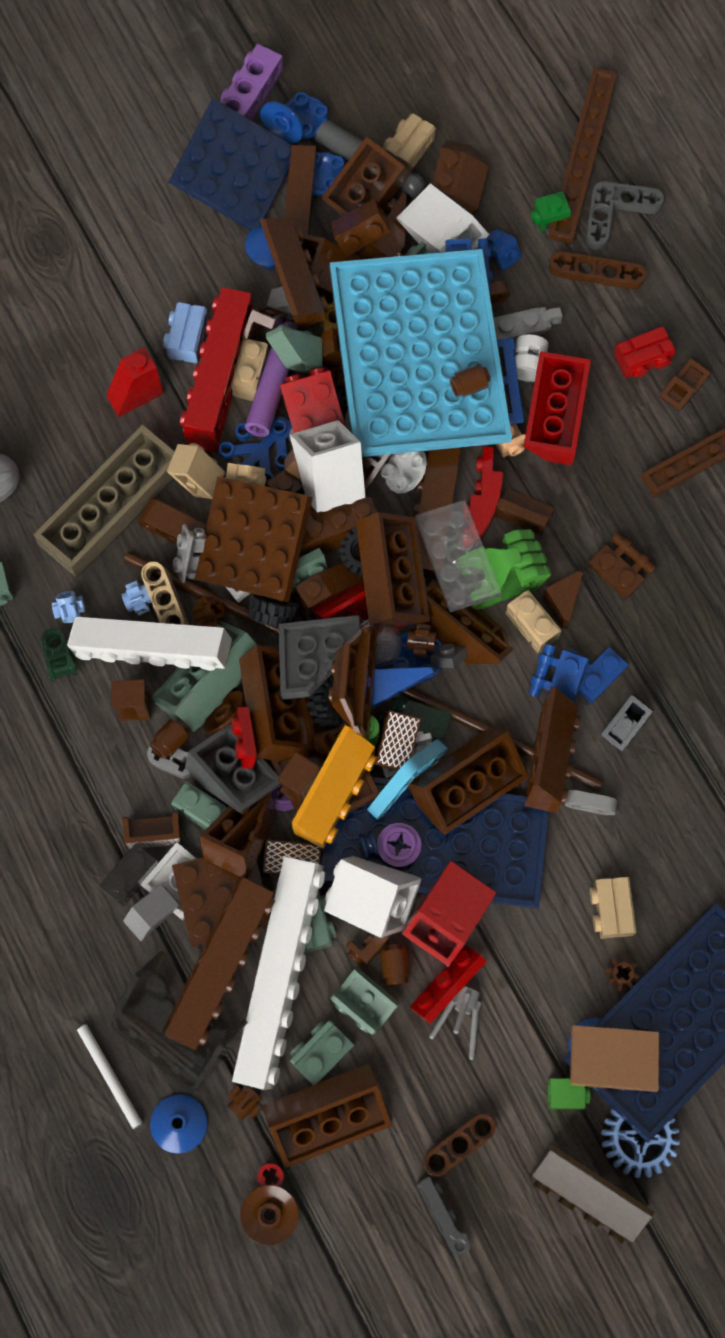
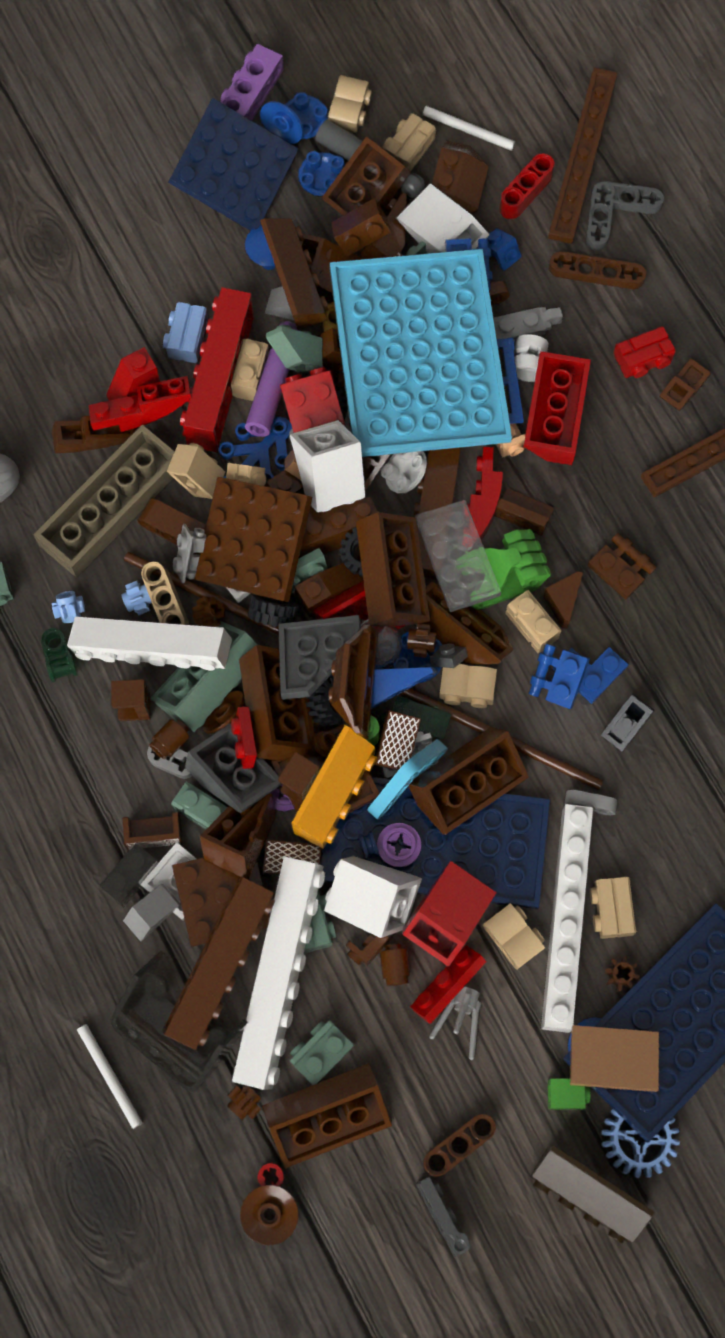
blue dish [150,1095,207,1153] -> none
reddish brown panel [242,304,288,340] -> none
reddish brown tile [284,145,317,235] -> none
sand green bracket [330,967,400,1035] -> none
reddish brown brick [449,364,491,397] -> none
reddish brown slope [524,687,580,813] -> none
green bracket [531,191,571,232] -> none
none -> reddish brown slope [51,416,135,454]
none -> red slope [89,376,191,432]
none -> tan brick [328,75,372,133]
none -> white bar [423,106,515,151]
none -> tan brick [439,664,497,708]
none -> tan brick [483,903,545,970]
none -> red beam [500,153,554,219]
none -> white brick [541,804,593,1033]

